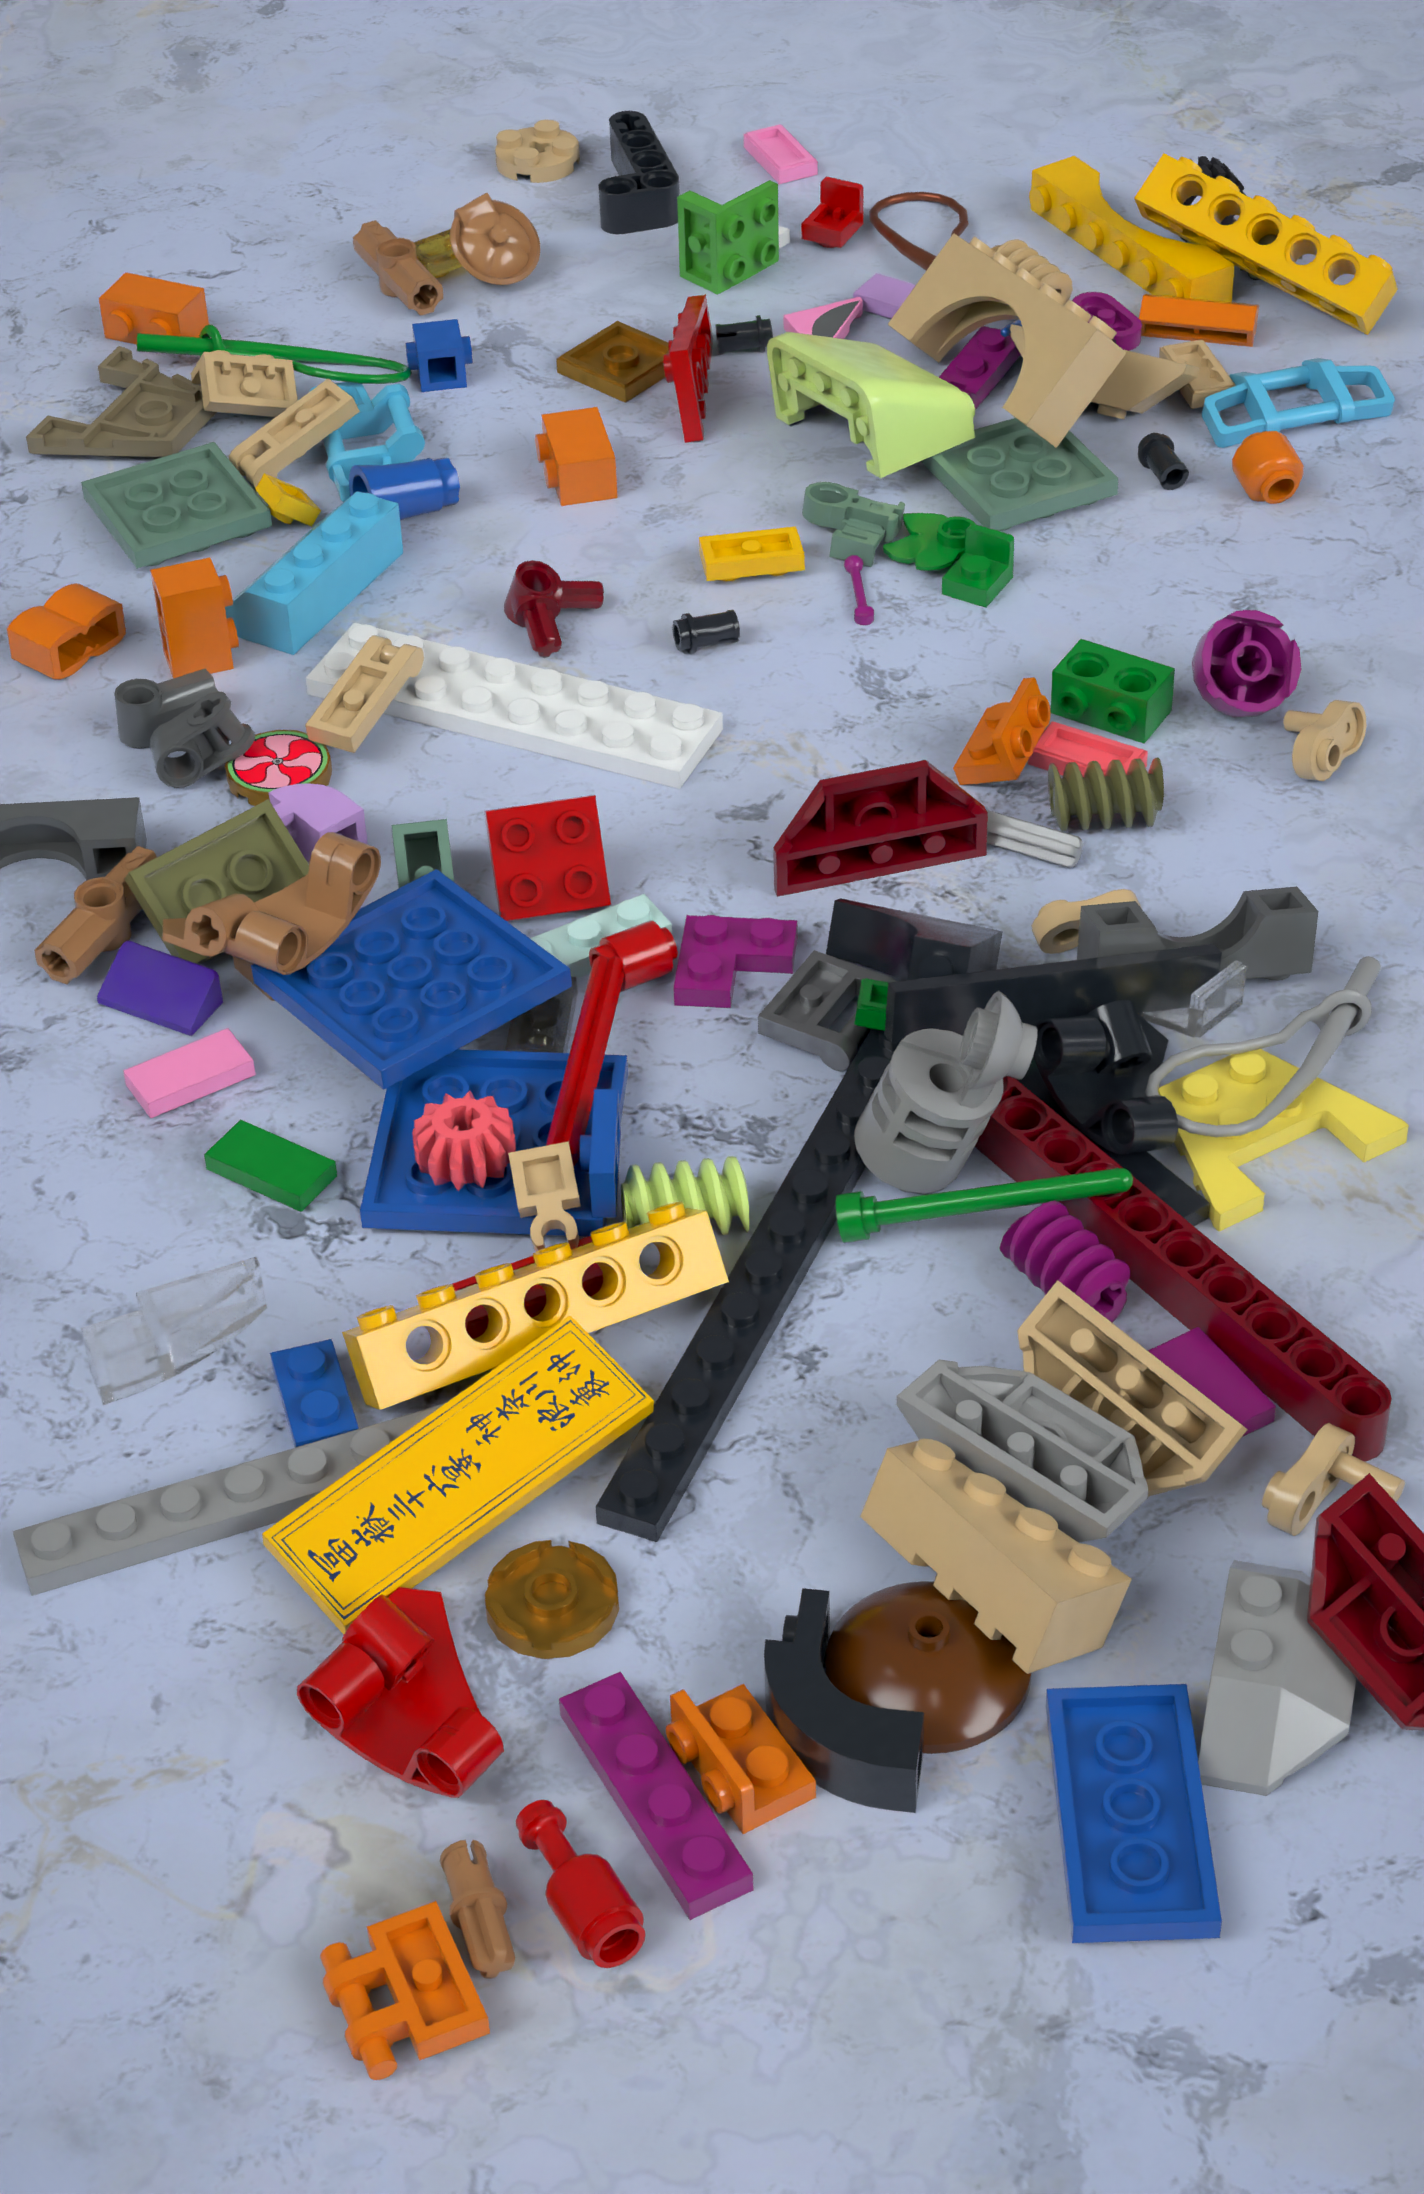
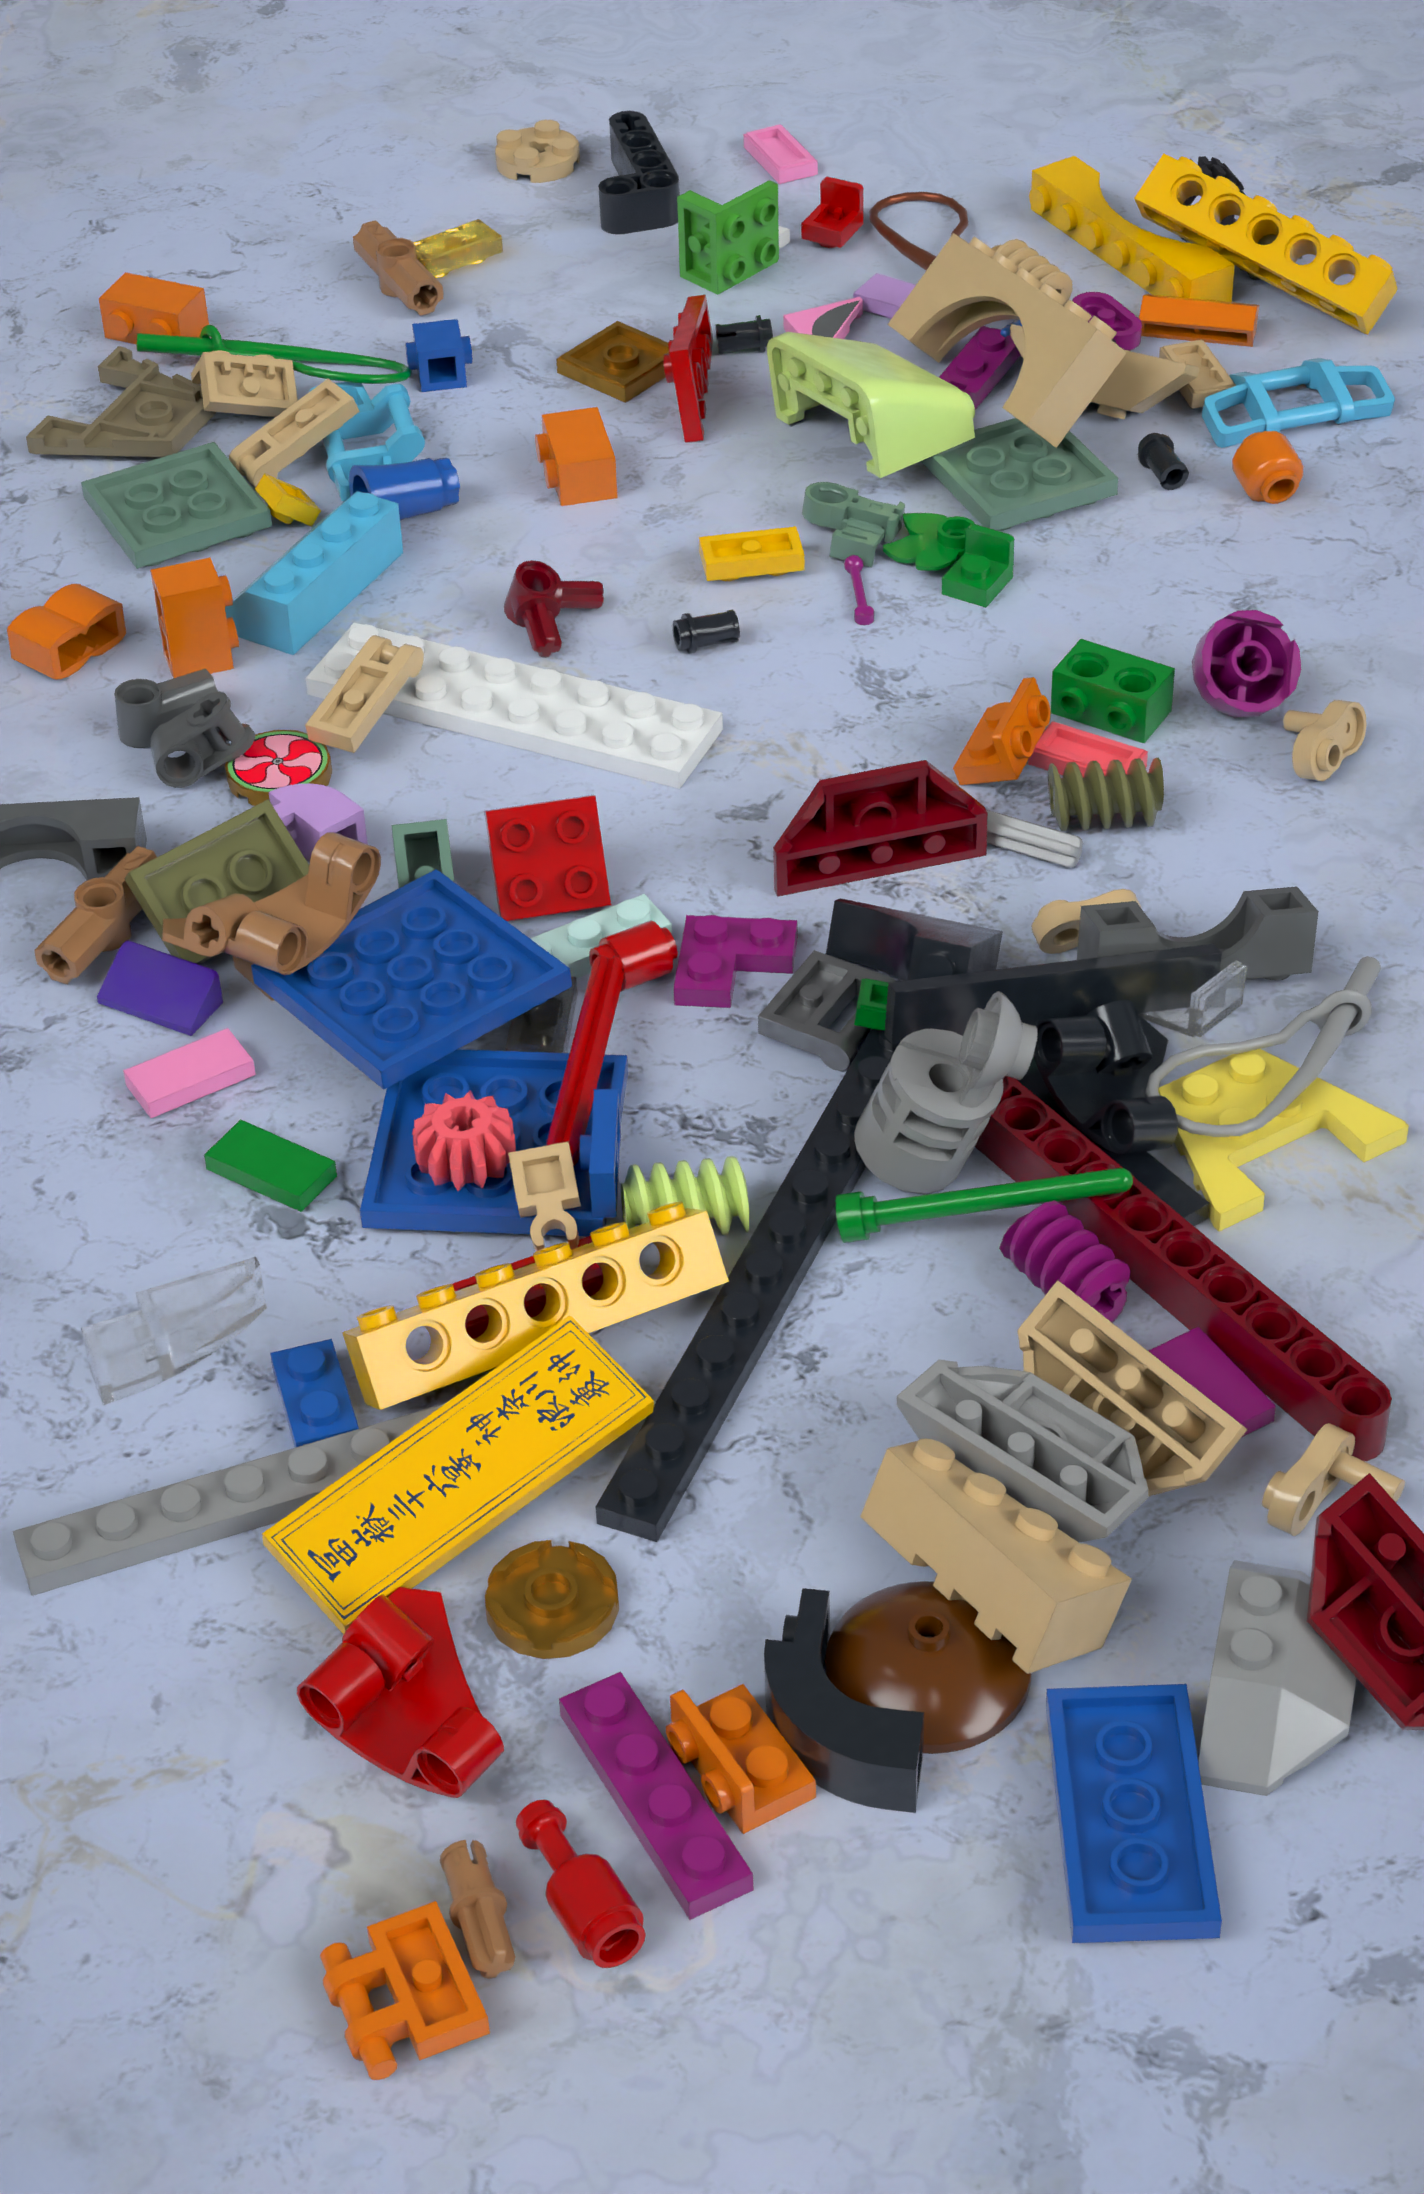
medium nougat piece [450,193,540,285] -> none

